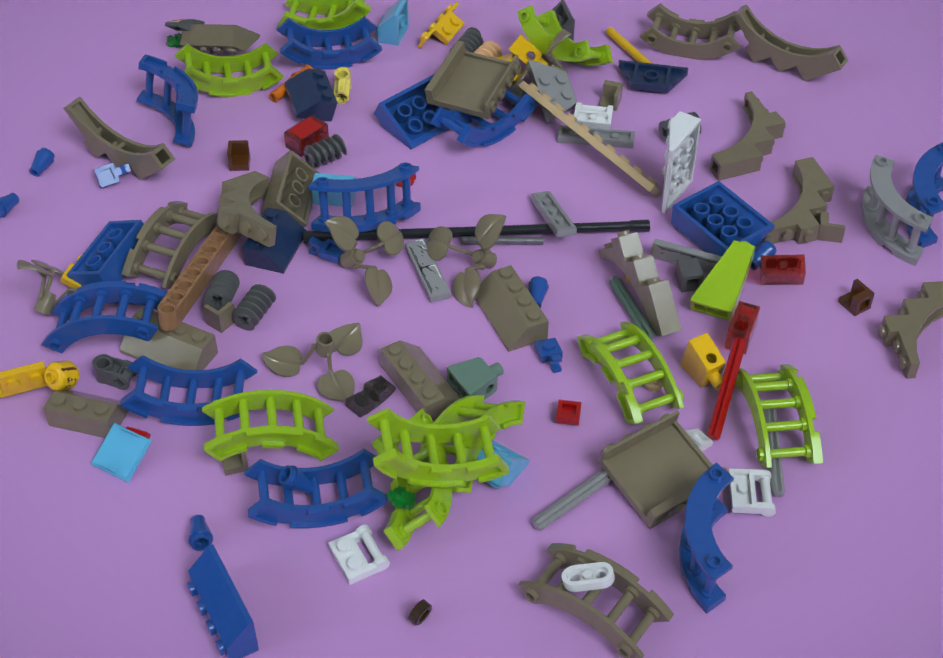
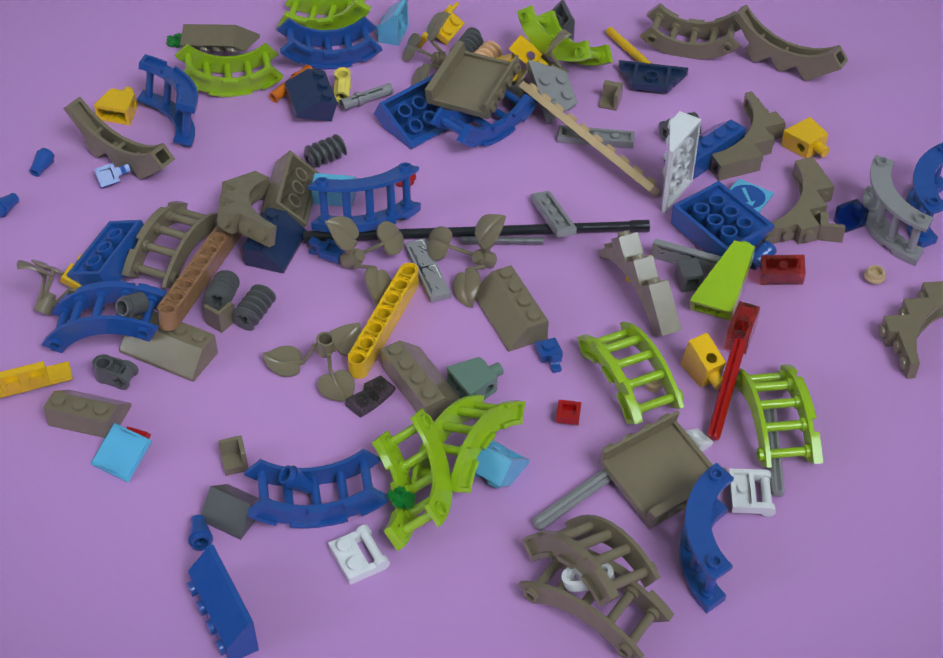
yellow head [44,360,80,391] -> none
blue fence [120,355,257,426] -> none
dark grey slope [165,19,205,31] -> none
lime fence [202,390,339,462] -> none
reddish brown panel [227,140,251,171] -> none
clear red brick [284,115,329,157] -> none
lime fence [367,408,510,487] -> none
dark brown tile [408,599,432,626] -> none
blue cone [528,276,549,308] -> none
white plate [574,102,613,129] -> none
sand green axle [609,275,656,340] -> none
reddish brown panel [838,279,875,316] -> none
none -> yellow torso [94,86,138,126]
none -> dark grey brick [115,292,149,317]
none -> dark grey slope [201,484,259,540]
none -> light grey pin [339,83,393,111]
none -> yellow beam [347,263,419,379]
none -> dark tan plant [402,12,451,86]
none -> dark tan fence [521,514,661,607]
none -> blue slope [664,119,746,180]
none -> piece [730,178,774,213]
none -> yellow torso [781,117,830,158]
none -> clear blue panel [833,199,869,233]
none -> tan plate [864,265,886,284]

